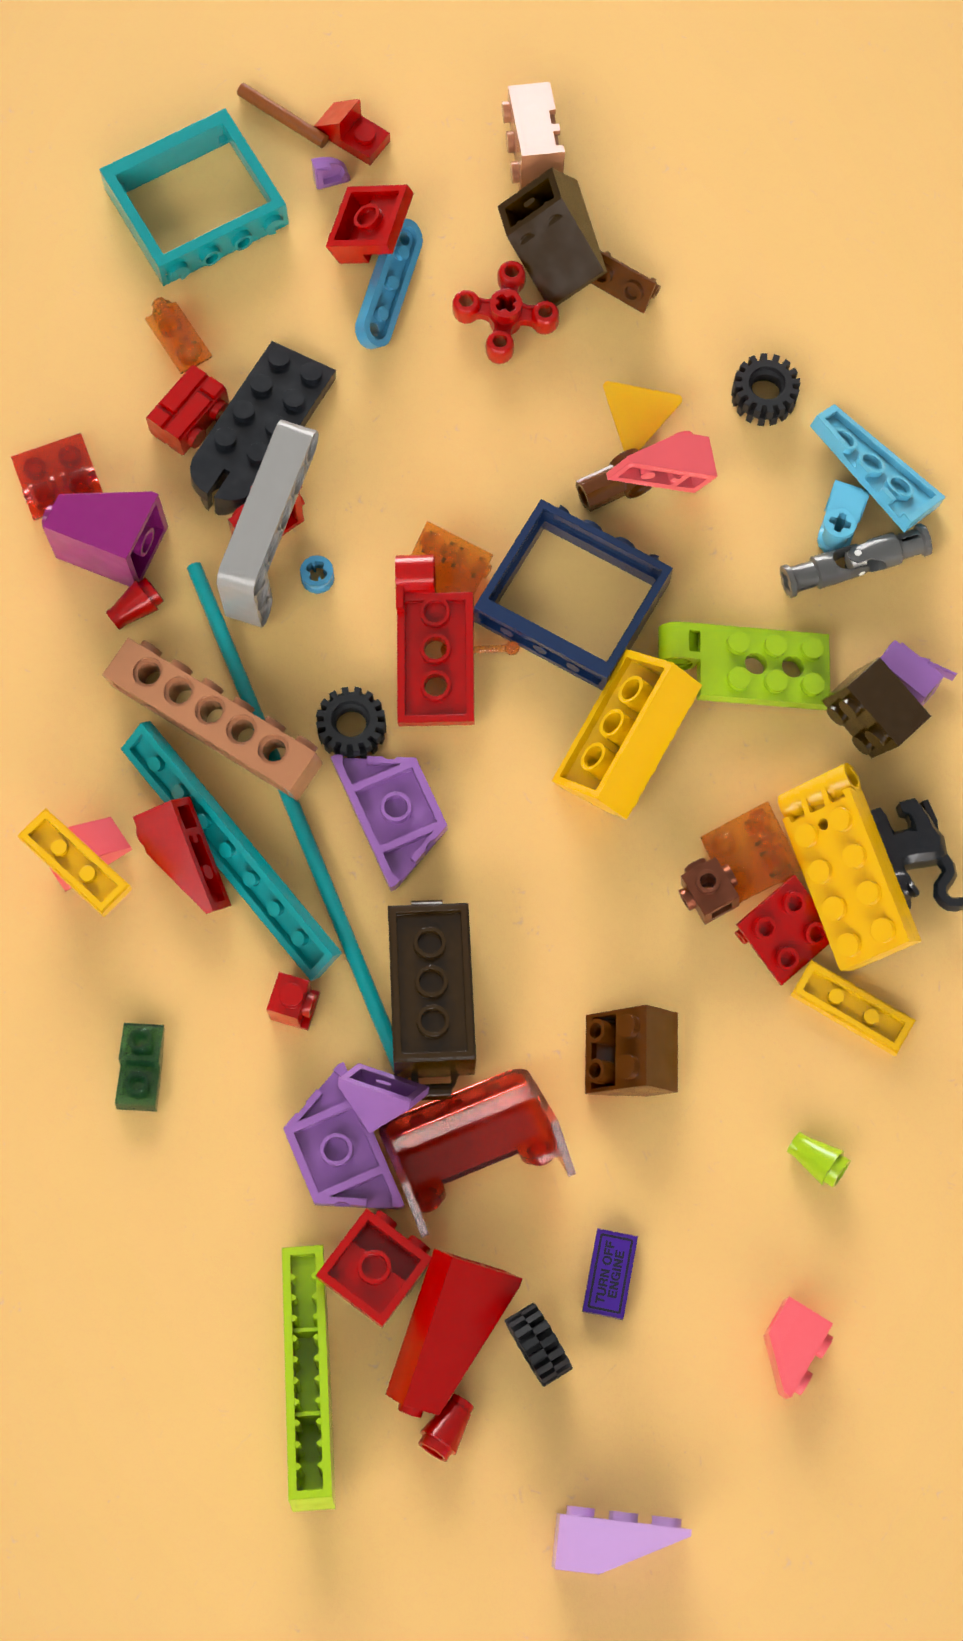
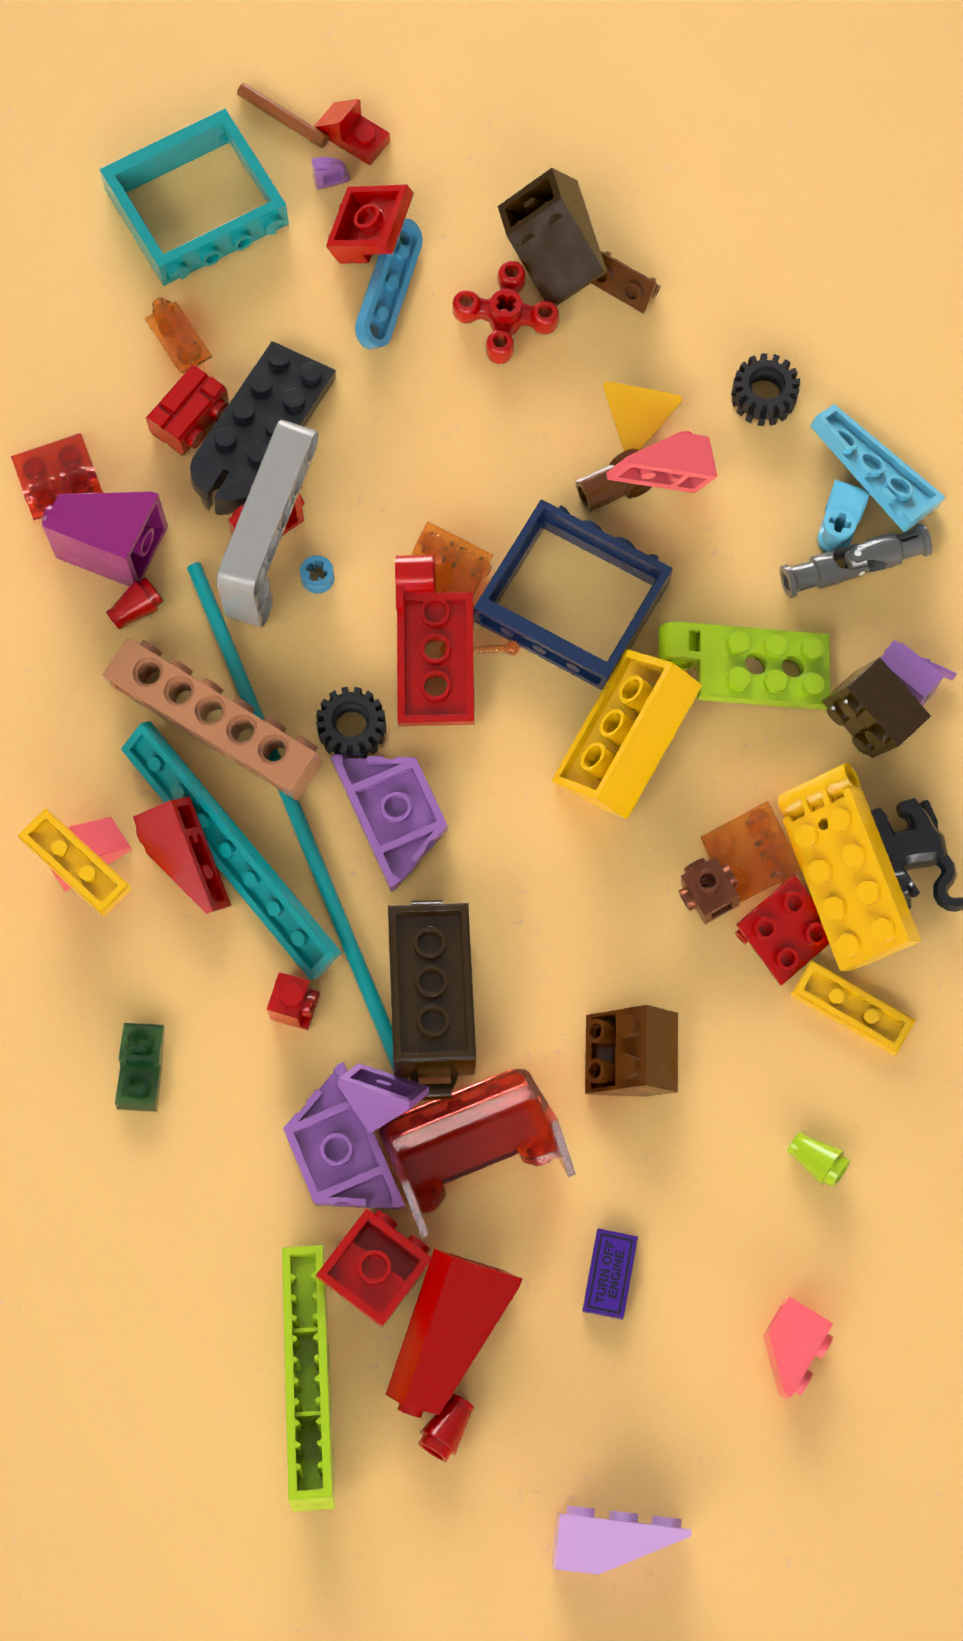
wedge [502,82,565,190] -> none
black tyre [505,1302,573,1387] -> none

